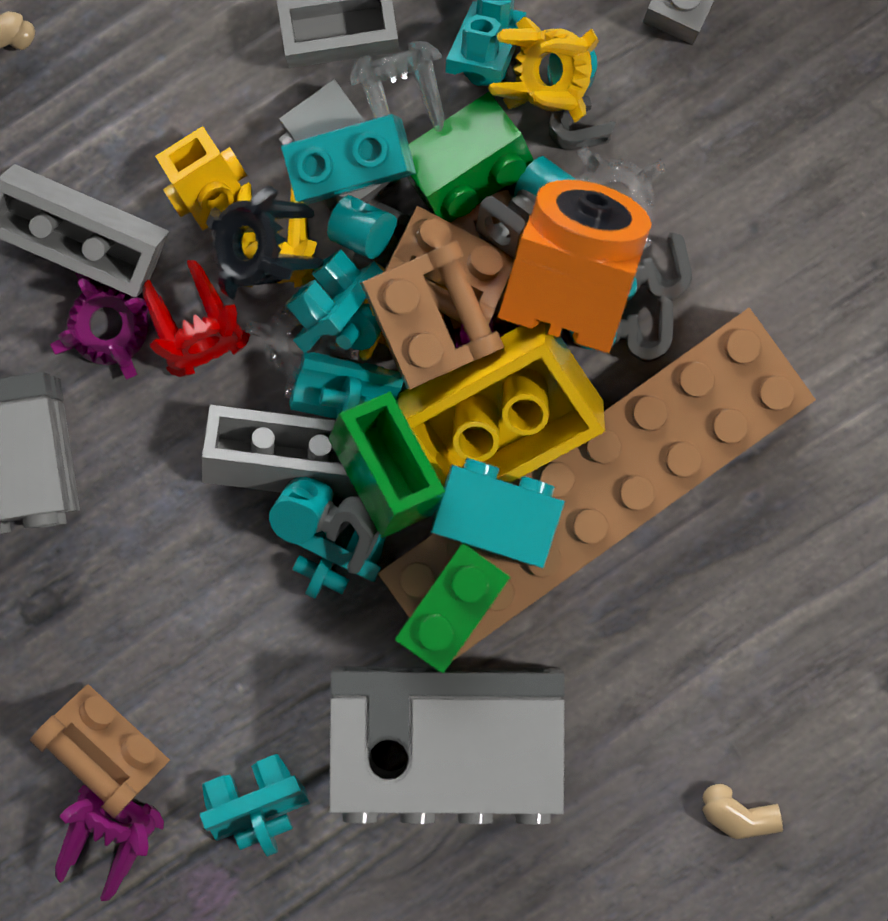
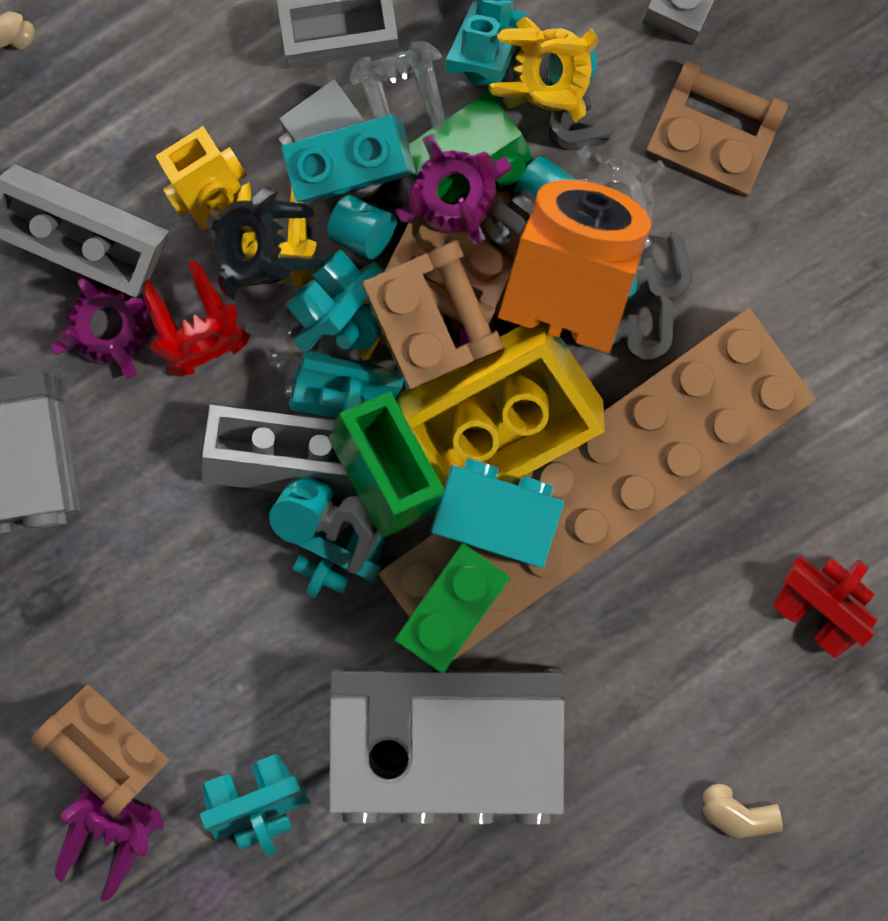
none -> magenta piece [396,133,511,246]
none -> medium nougat plate [645,59,789,197]
none -> red hips [773,554,878,658]

